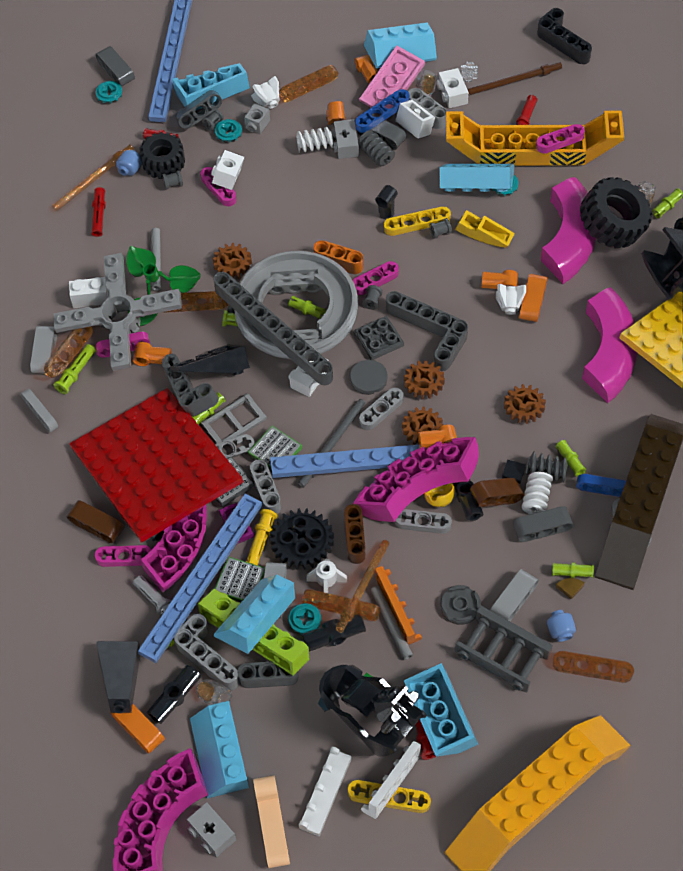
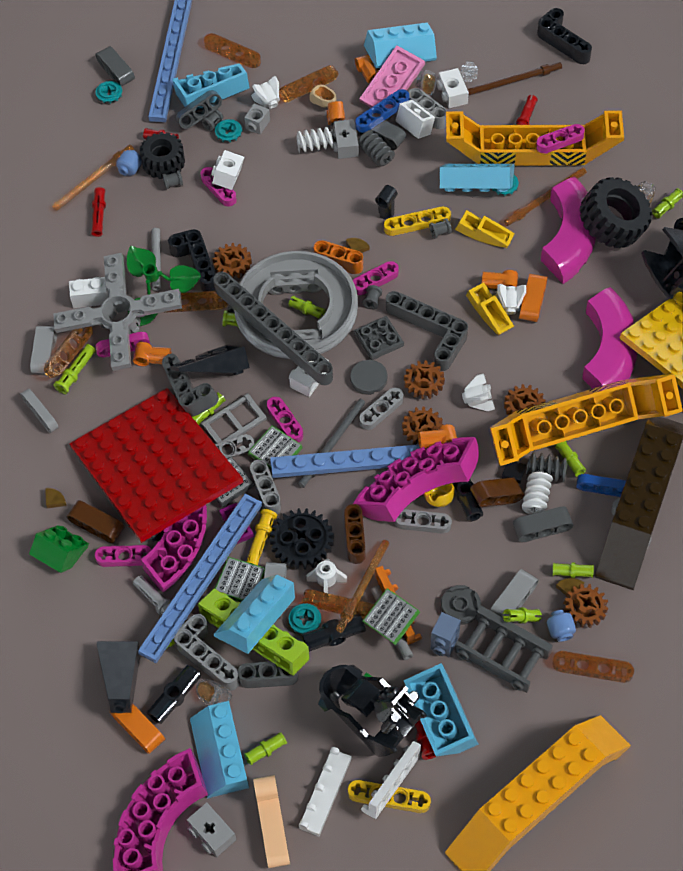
none -> green slope [29,525,89,573]
none -> pearl gold tile [45,488,67,508]
none -> black beam [168,229,215,294]
none -> clear orange beam [204,33,261,68]
none -> lime pin [244,732,287,765]
none -> dark pink beam [267,397,303,443]
none -> rock [310,84,337,108]
none -> pearl gold tile [346,238,370,253]
none -> tile [363,588,420,645]
none -> sand blue brick [430,612,461,657]
none -> white brick [462,373,495,411]
none -> yellow slope [466,282,514,336]
none -> light orange slope [490,374,683,466]
none -> lime pin [503,607,542,624]
none -> clear orange bar [504,168,587,226]
none -> dark orange gear [563,584,608,628]

